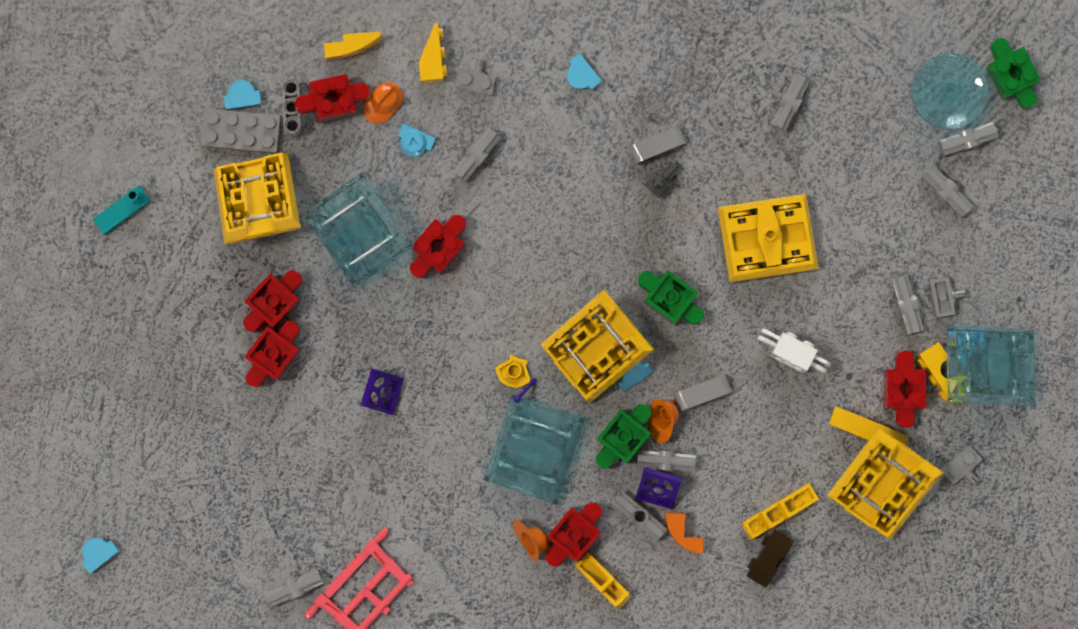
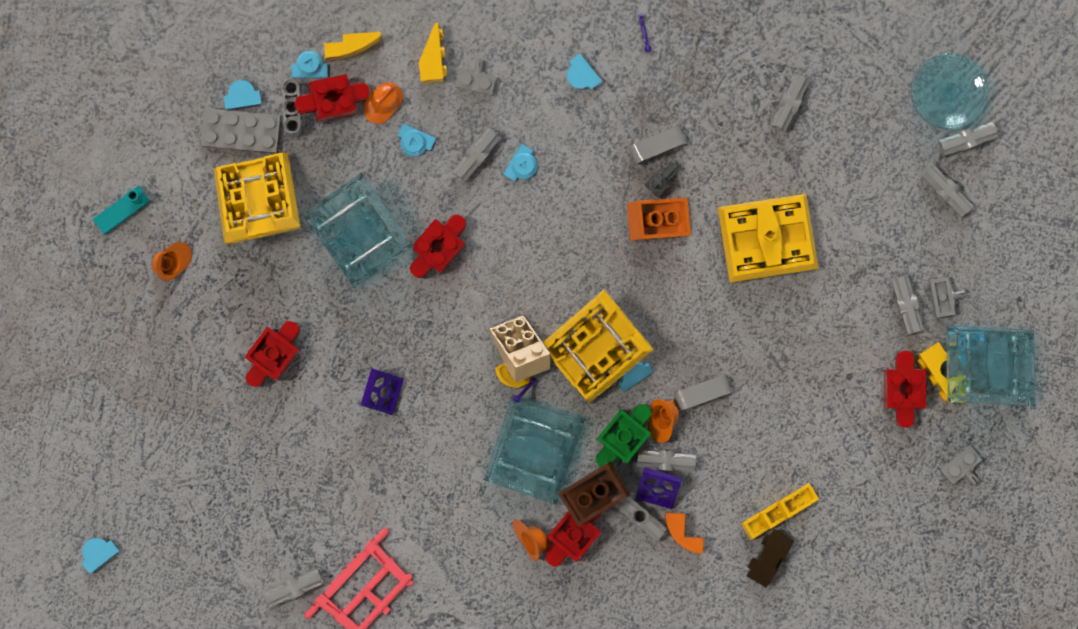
red brick [243,270,303,333] -> none
yellow slope [575,552,632,610] -> none
green brick [638,270,704,325] -> none
white brick [757,329,831,374] -> none
yellow piece [827,427,944,540] -> none
yellow slope [828,406,909,445] -> none
green brick [986,38,1041,109] -> none
none -> orange piece [151,242,192,281]
none -> medium azure piece [292,51,328,78]
none -> tan slope [489,315,550,382]
none -> medium azure piece [503,144,537,182]
none -> reddish brown slope [558,461,631,527]
none -> orange slope [627,198,691,241]
none -> dark purple hinge [638,14,652,53]

